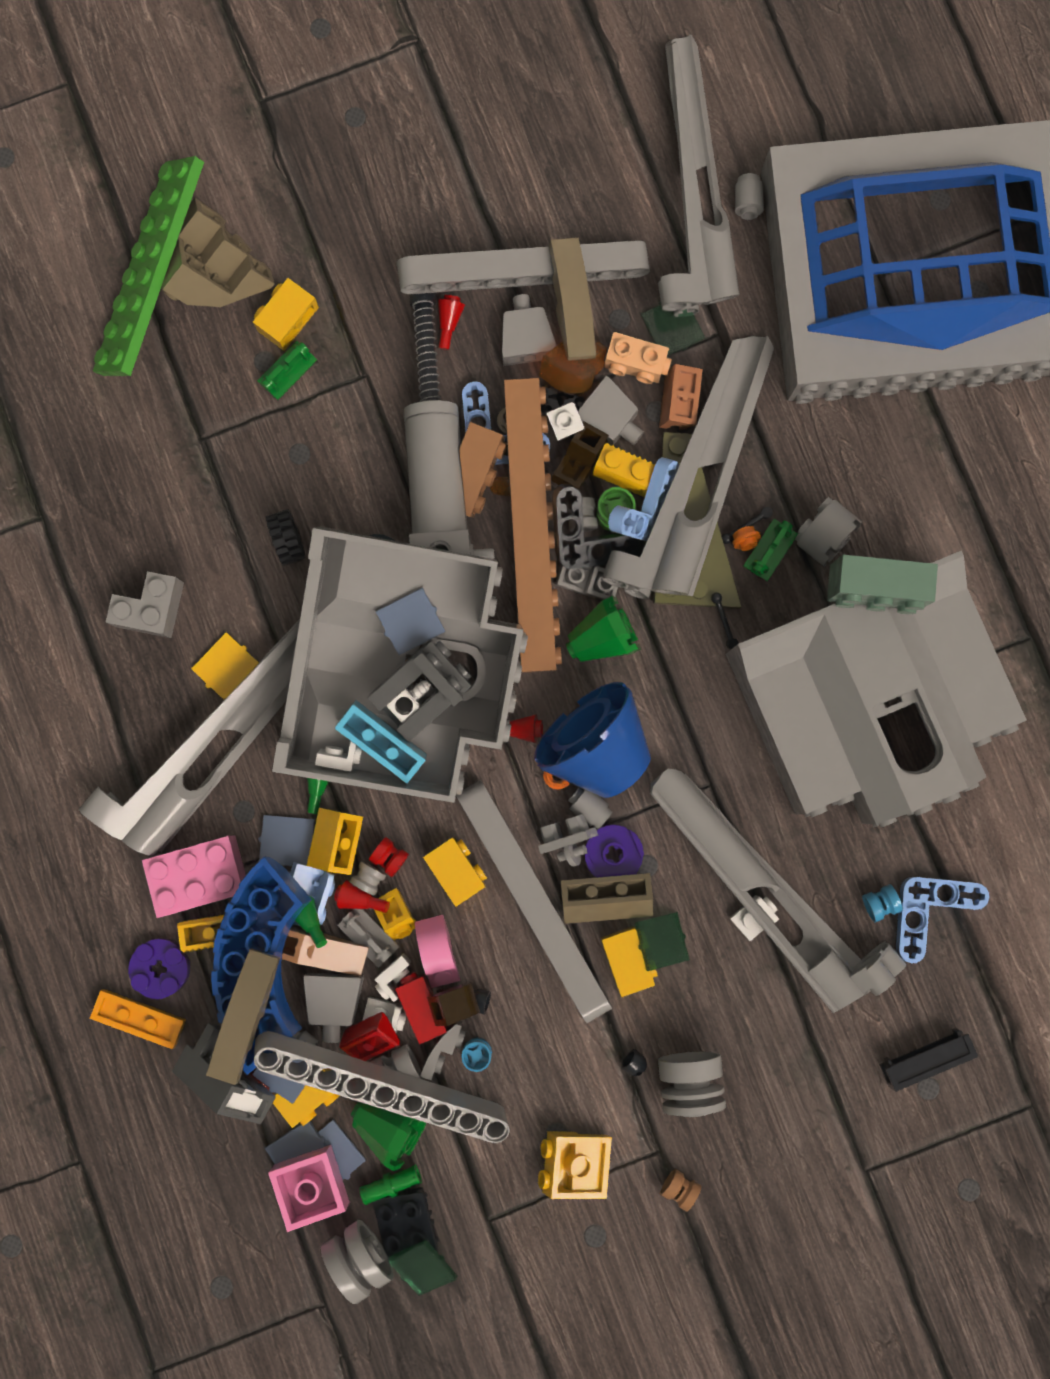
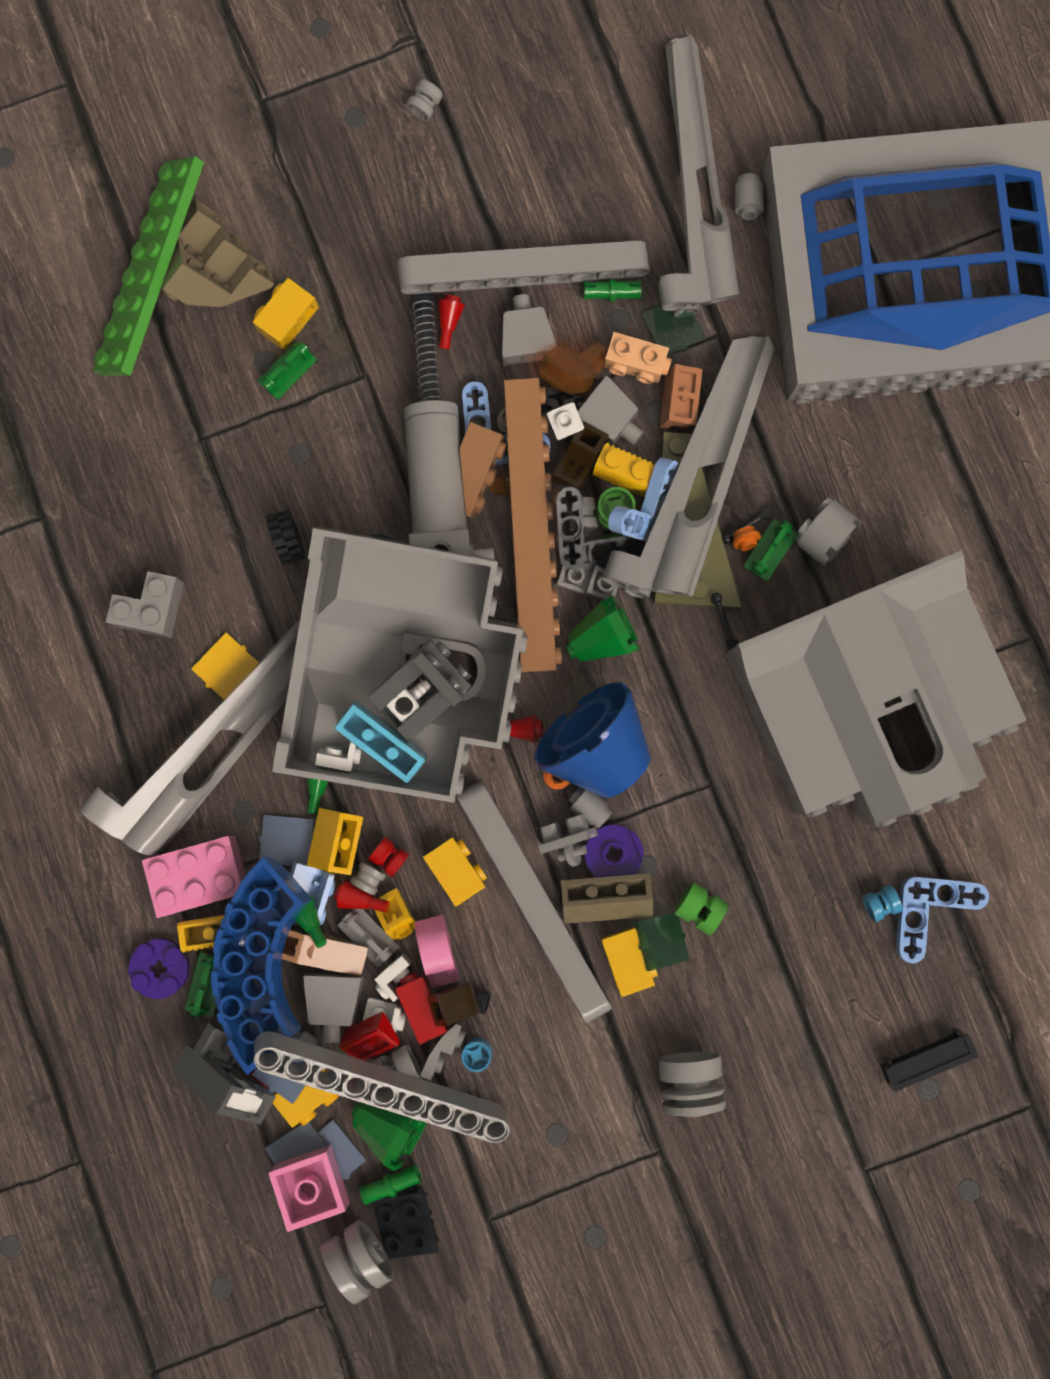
light orange plate [89,989,186,1049] -> none
dark tan slope [206,948,280,1085] -> none
sand blue piece [376,587,445,655] -> none
clear green piece [387,1240,458,1296] -> none
yellow plate [538,1131,612,1199] -> none
dark tan slope [548,238,596,361] -> none
black hinge [621,1049,647,1076] -> none
light grey panel [650,769,907,1013] -> none
medium nougat wheel [660,1168,702,1212] -> none
white bracket [729,895,779,941] -> none
sand green piece [827,555,938,614] -> none
none -> green hinge [185,952,217,1017]
none -> light grey wheel [405,79,443,122]
none -> green pin [583,278,642,302]
none -> bright green wheel [673,881,729,936]

